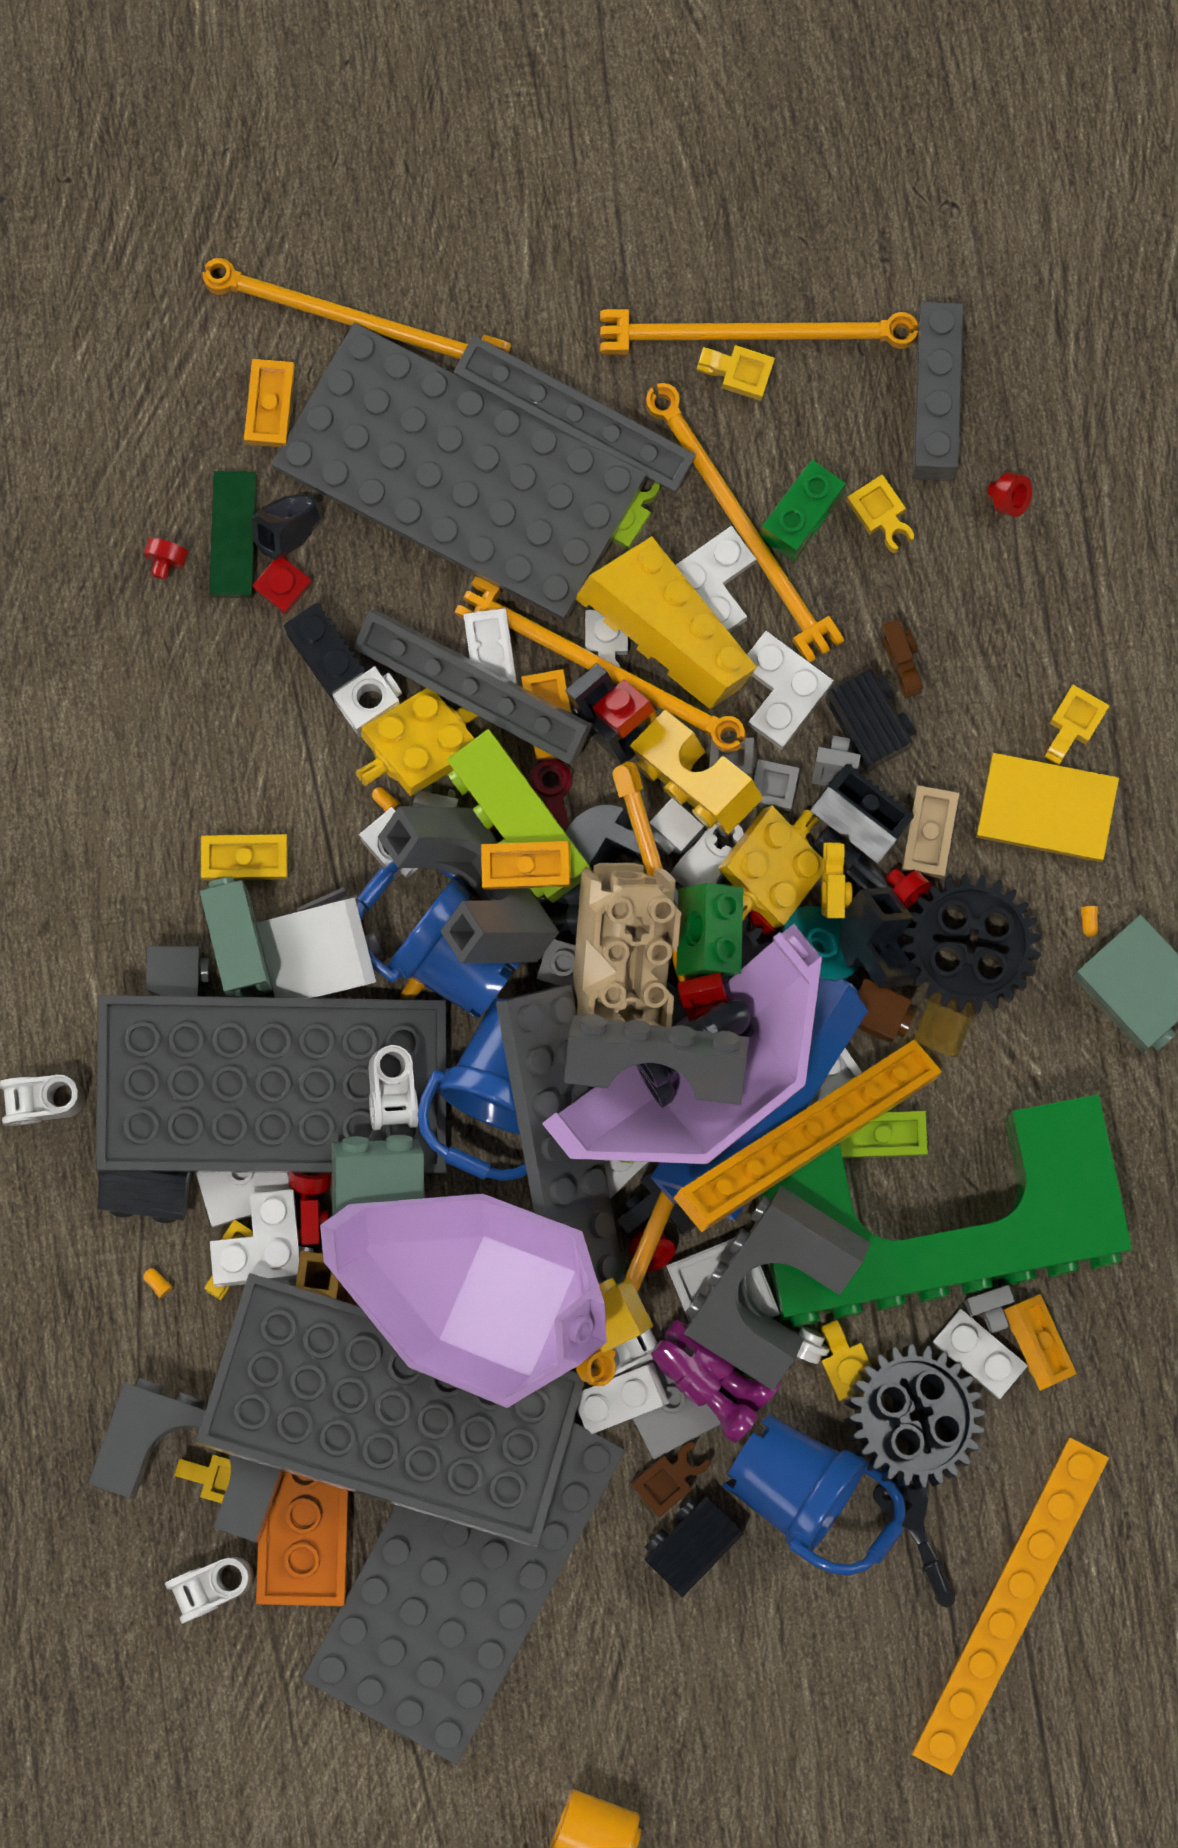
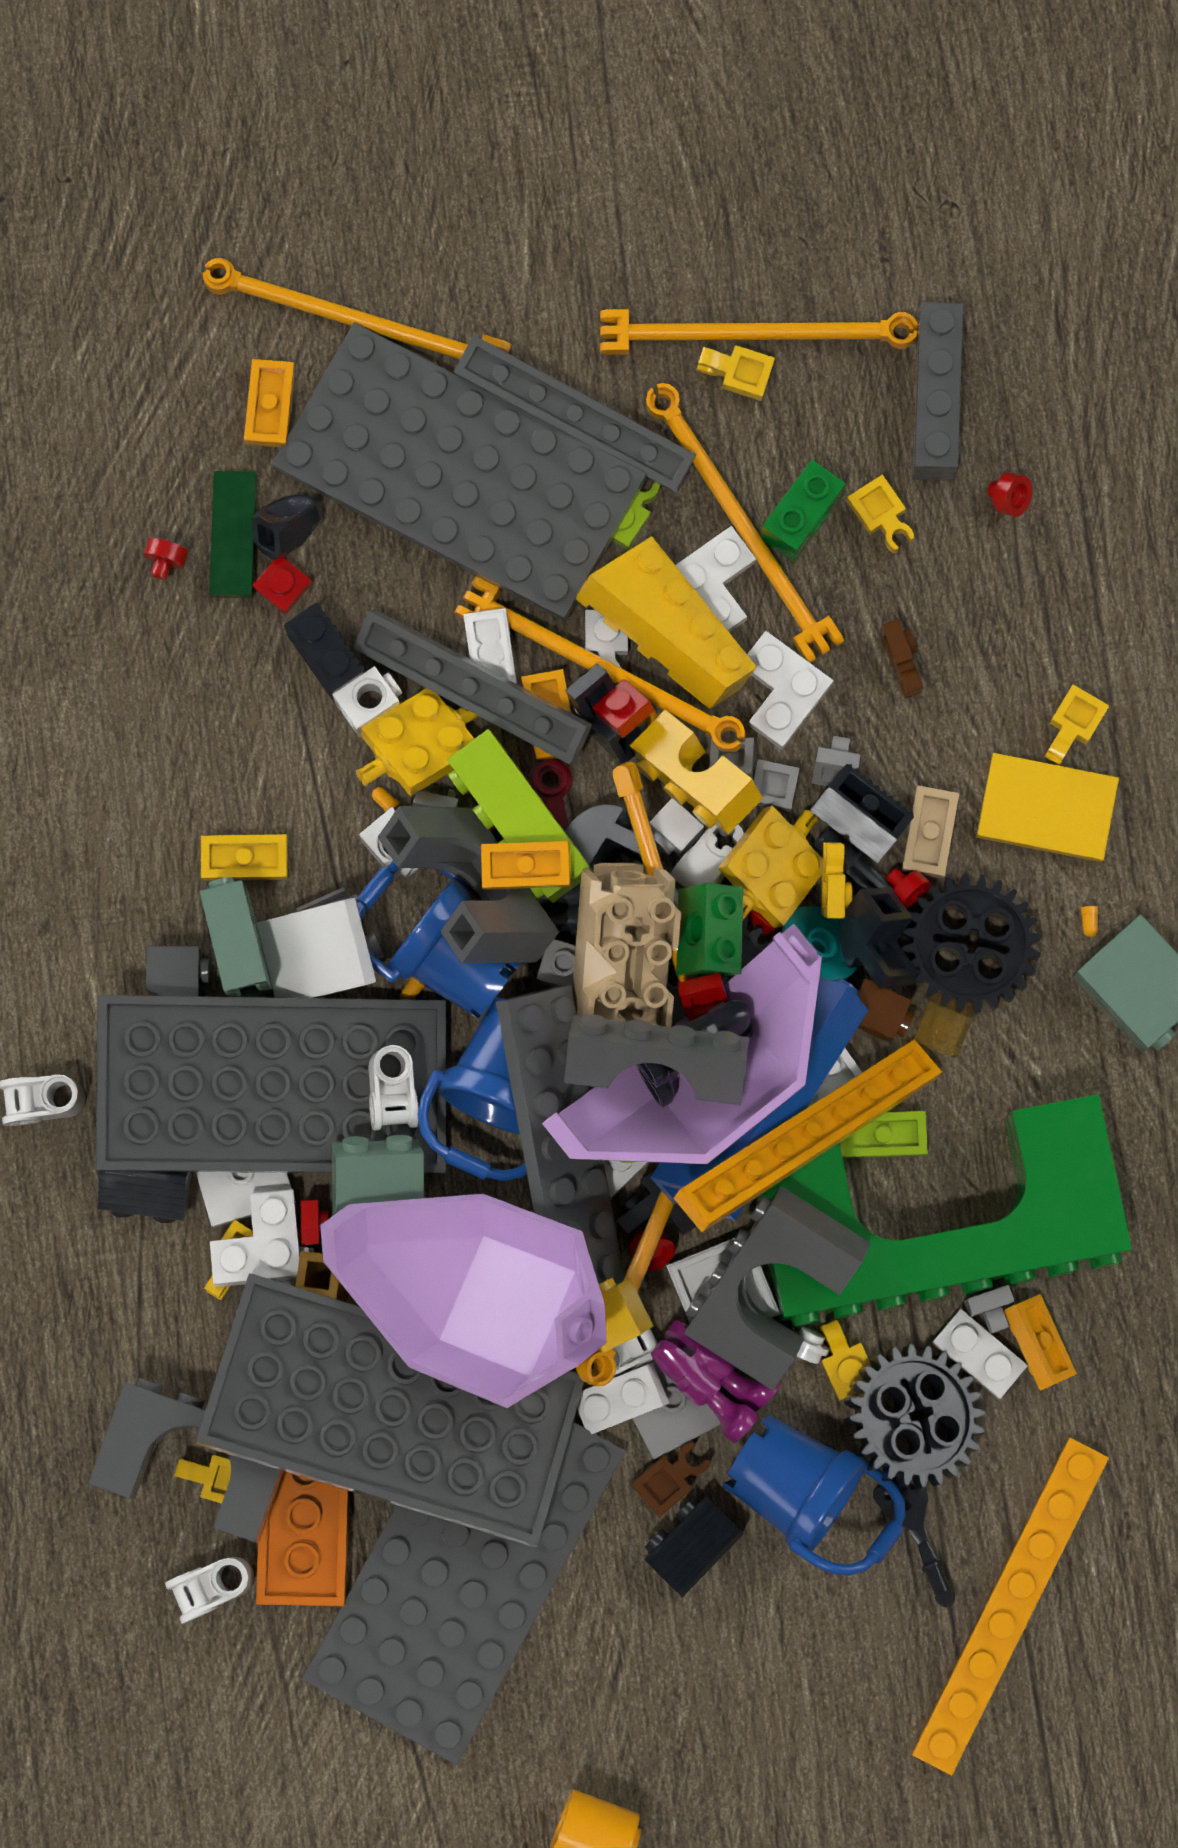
light orange piece [143,1268,173,1298] -> none
red tile [288,1173,332,1201] -> none
black brick [825,669,915,773] -> none

